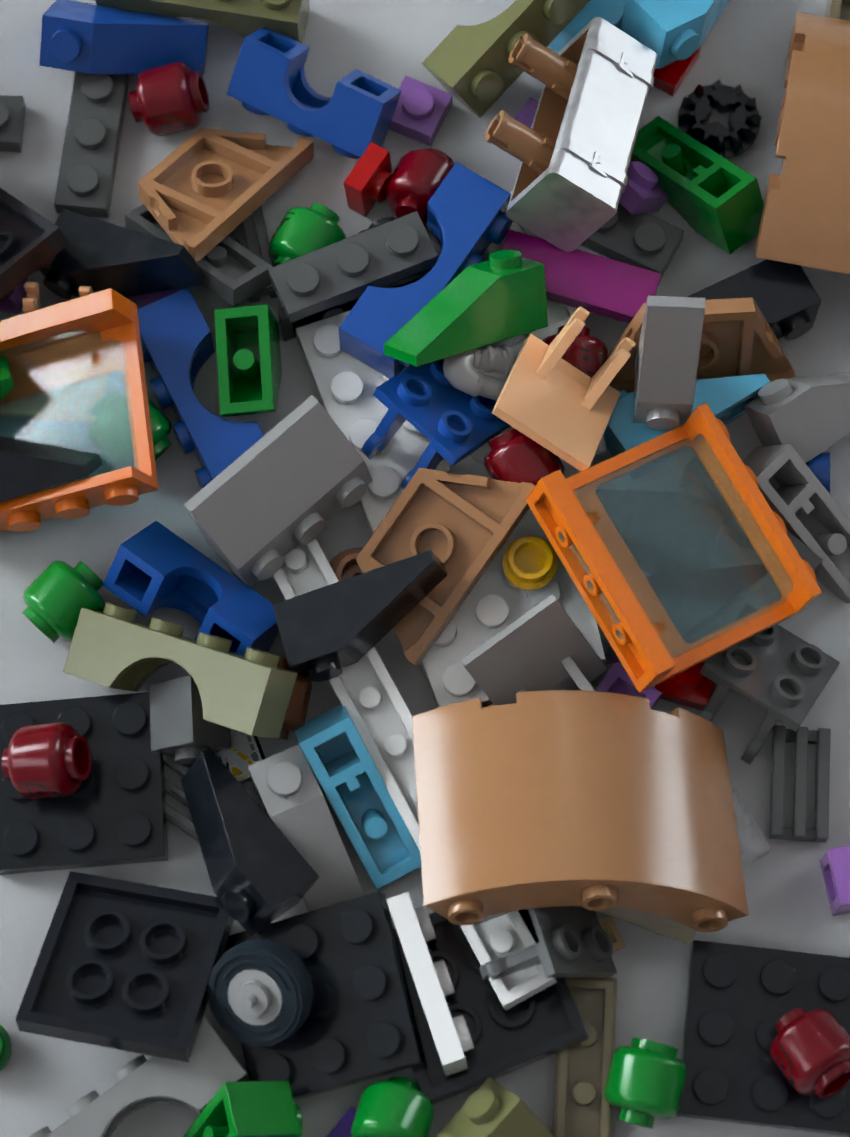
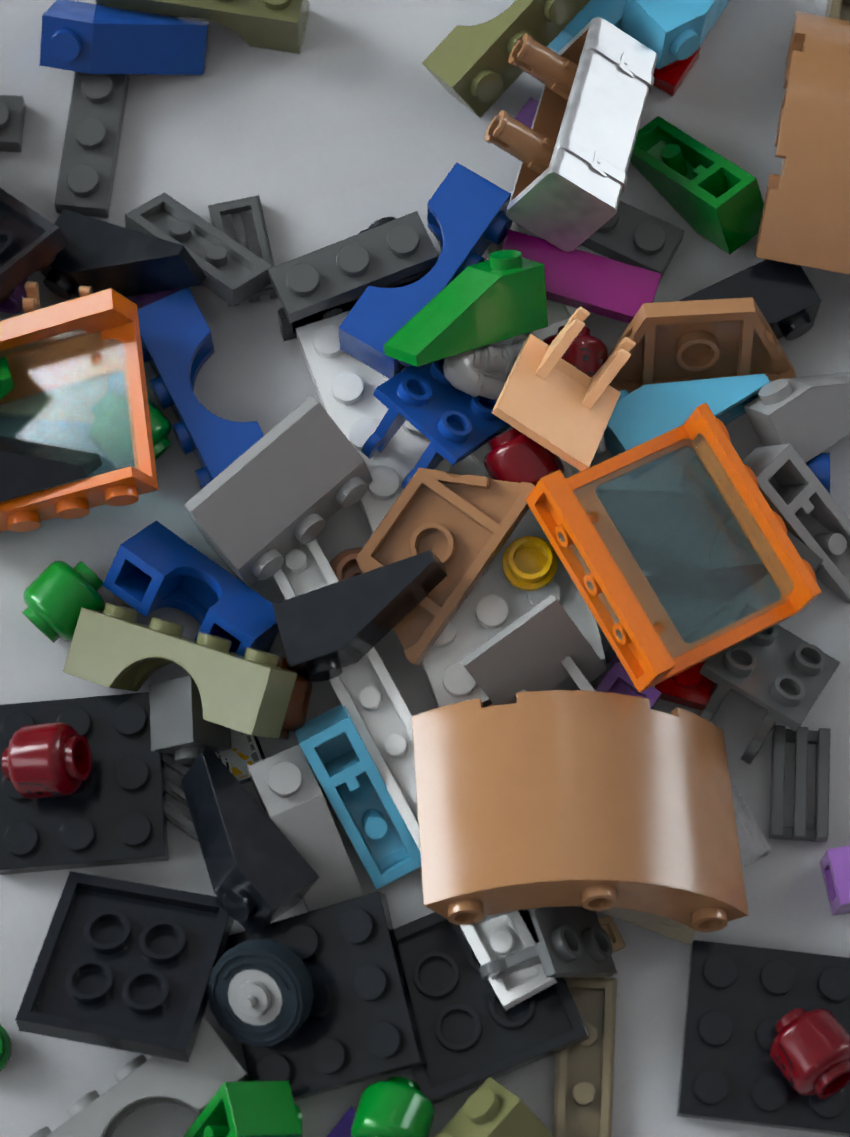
dark red head [129,62,210,136] -> none
medium nougat wing [138,128,314,263] -> none
green slope [214,304,282,417] -> none
blue arch [227,26,402,159] -> none
green head [269,203,347,267] -> none
red plate [343,142,393,217] -> none
dark red head [385,148,455,227] -> none
white plate [386,892,474,1076] -> none
medium lavender plate [389,76,452,147] -> none
green head [604,1037,687,1129] -> none
medium lavender plate [619,161,670,215] -> none
light grey slope [633,295,705,430] -> none
black gear [677,79,762,159] -> none

